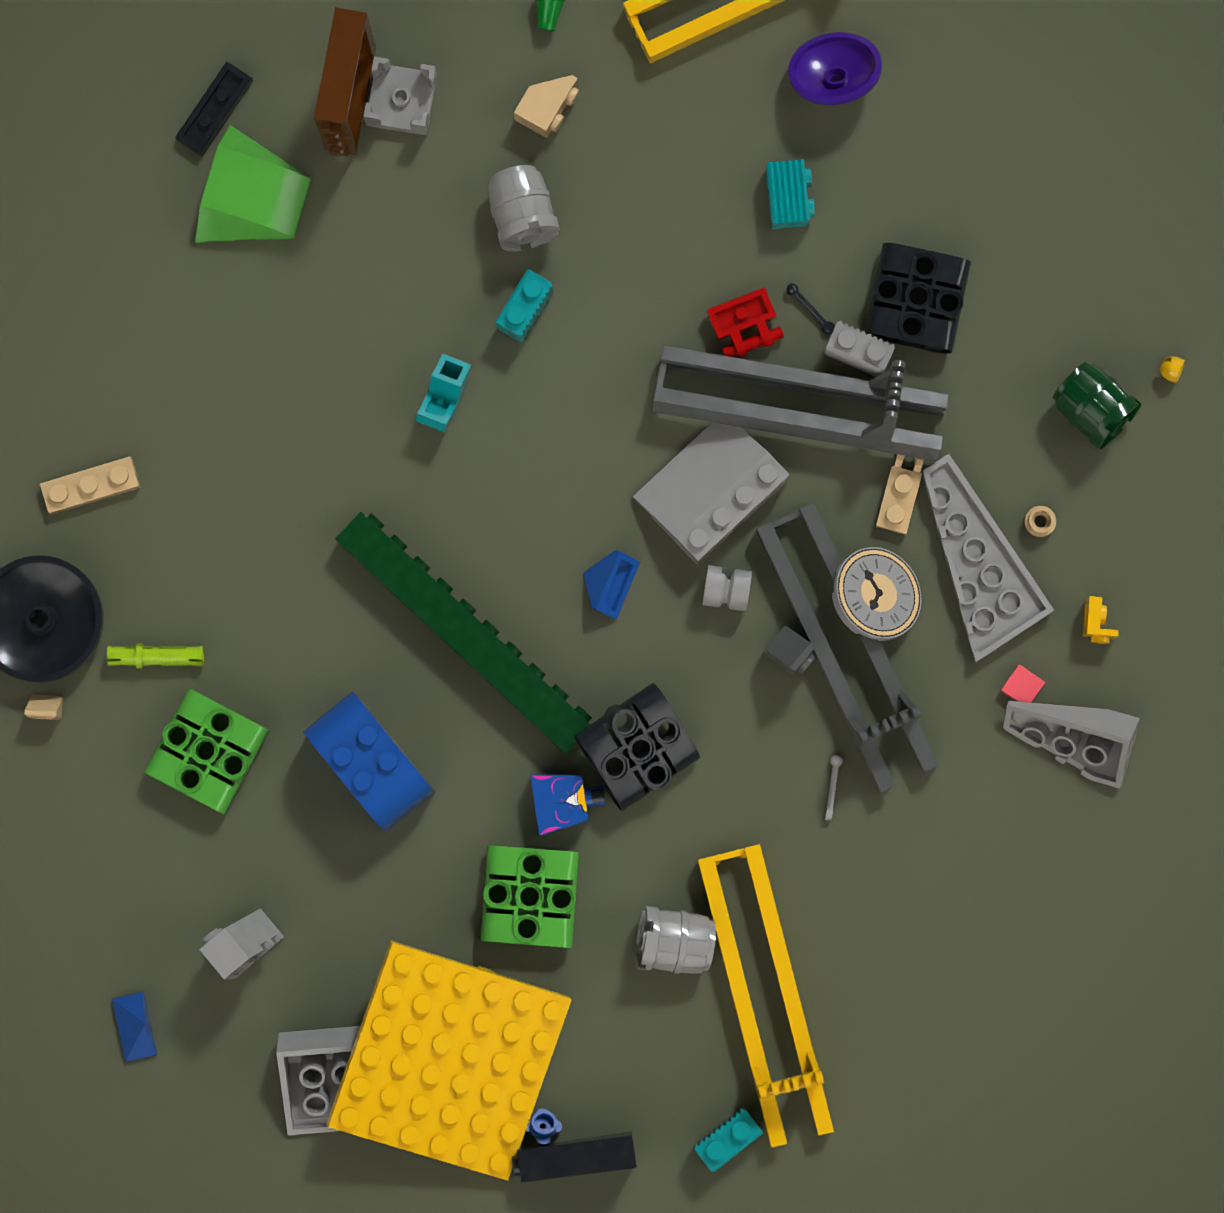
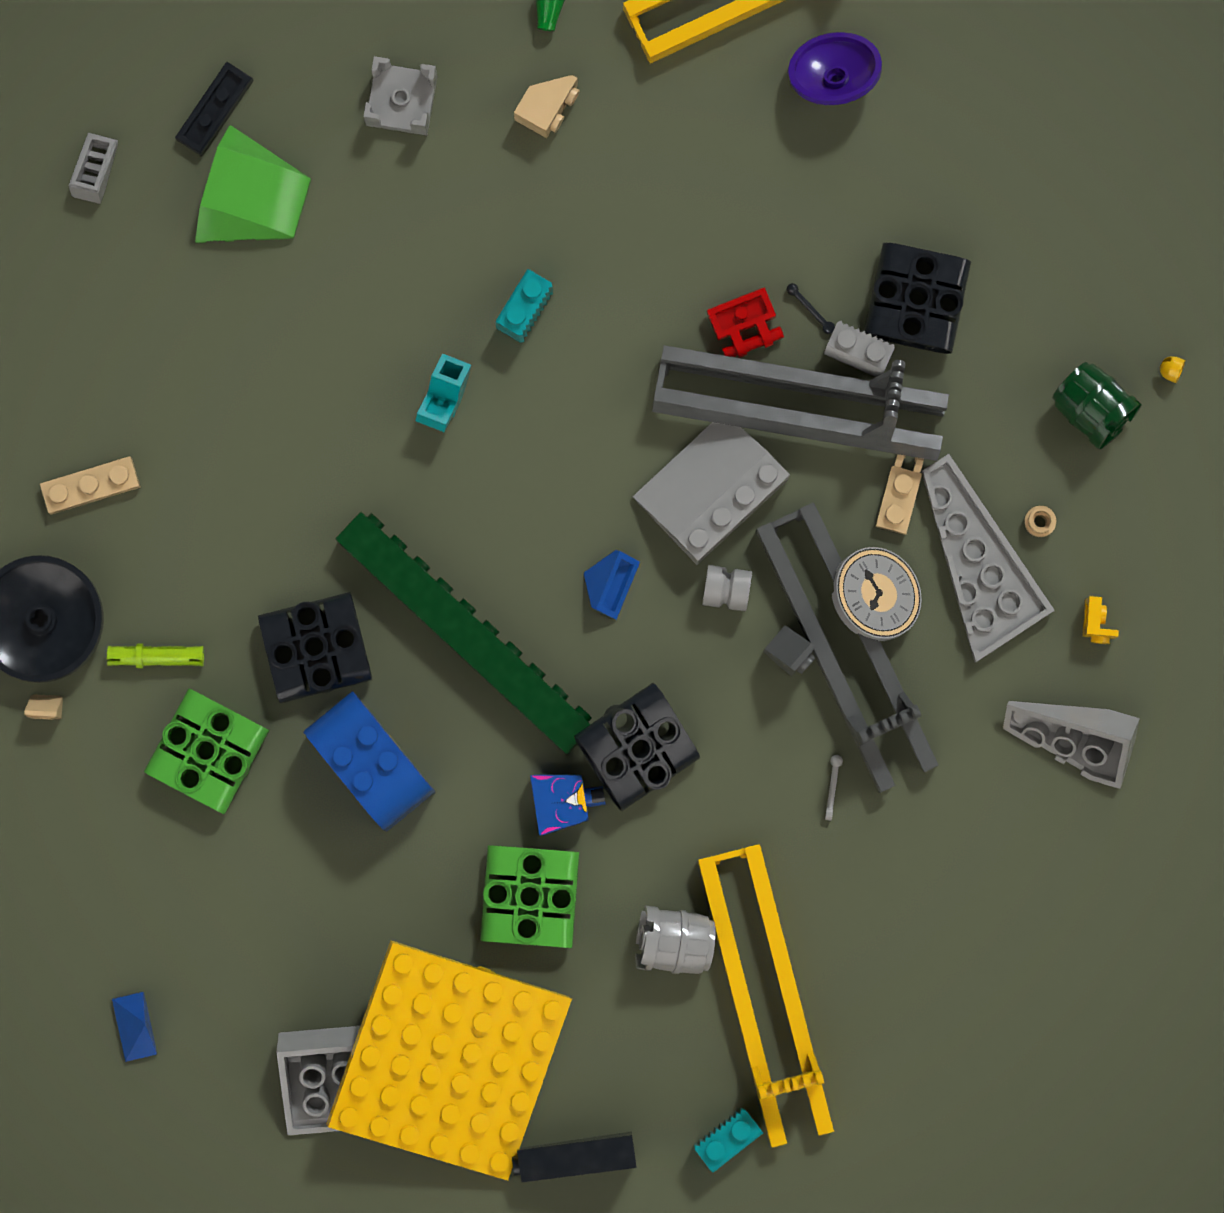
light grey wedge [199,908,285,980] -> none
reddish brown window [314,7,376,157] -> none
light grey piece [487,165,560,251] -> none
blue plate [525,1108,562,1145] -> none
teal brick [766,159,815,230] -> none
coral tile [1000,664,1045,703] -> none
none -> light grey slope [68,133,118,204]
none -> black connector [258,592,372,704]

